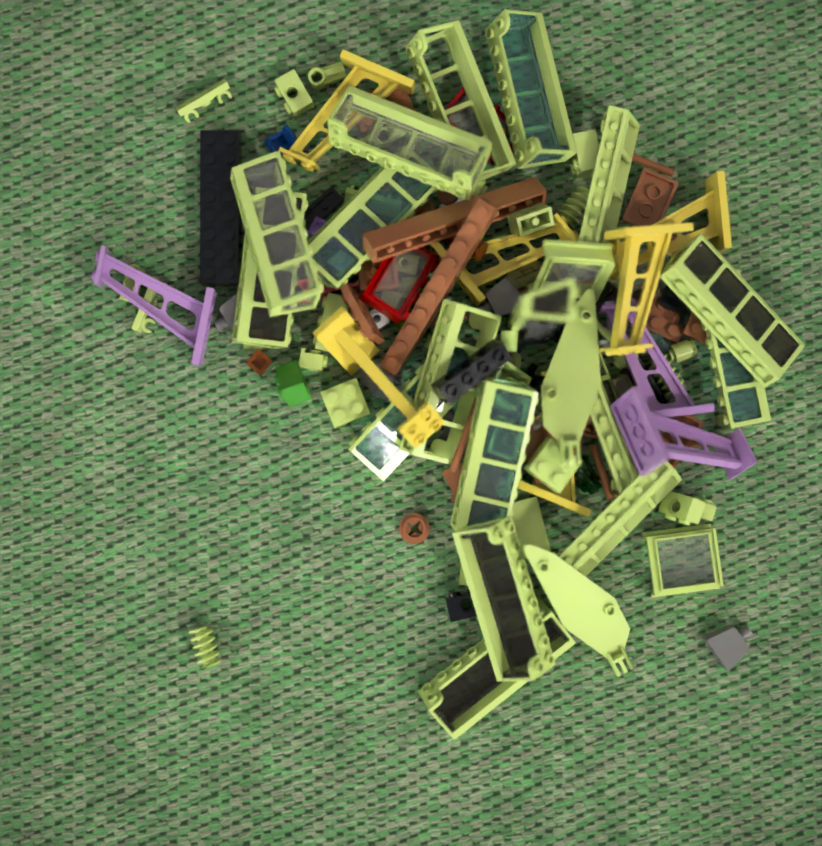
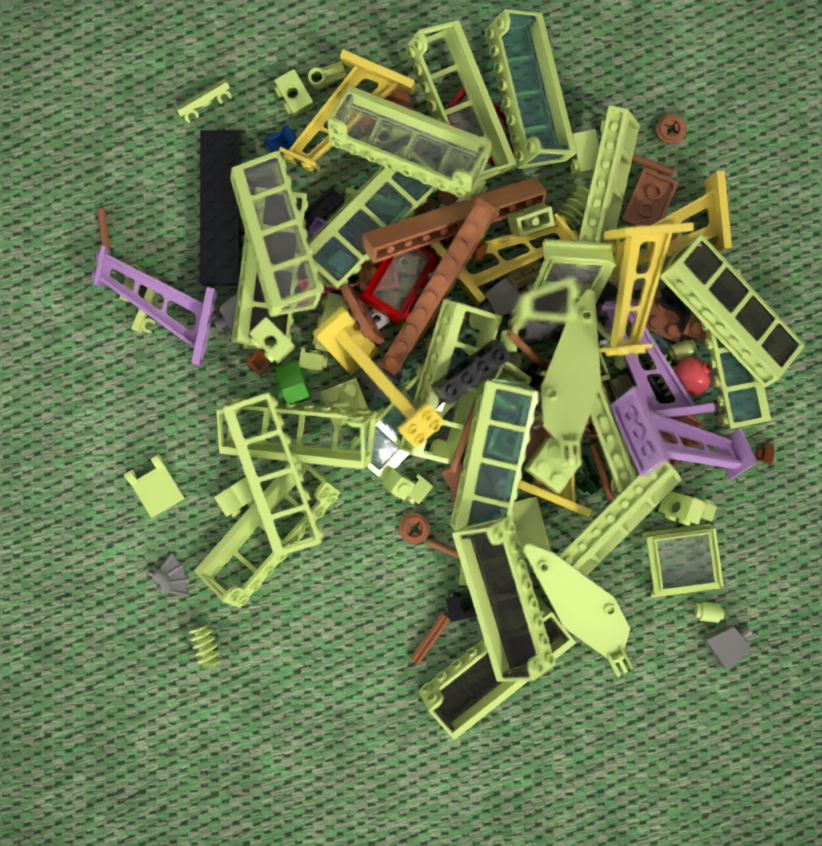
none -> nougat bar [97,208,111,251]
none -> yellowish green flag [124,454,185,518]
none -> light grey arm [148,553,190,596]
none -> yellowish green window [194,462,341,608]
none -> yellowish green brick [214,477,255,517]
none -> yellowish green window [217,396,377,469]
none -> yellowish green window [222,393,323,557]
none -> yellowish green brick [249,317,295,363]
none -> yellowish green brick [381,467,415,500]
none -> yellowish green brick [406,474,434,505]
none -> nougat axle [411,613,450,664]
none -> nougat bar [427,538,460,559]
none -> nougat bar [506,330,548,370]
none -> nougat gear [656,114,687,145]
none -> coral cylinder [674,357,712,397]
none -> yellowish green brick [694,601,724,623]
none -> dark orange tile [755,444,775,465]

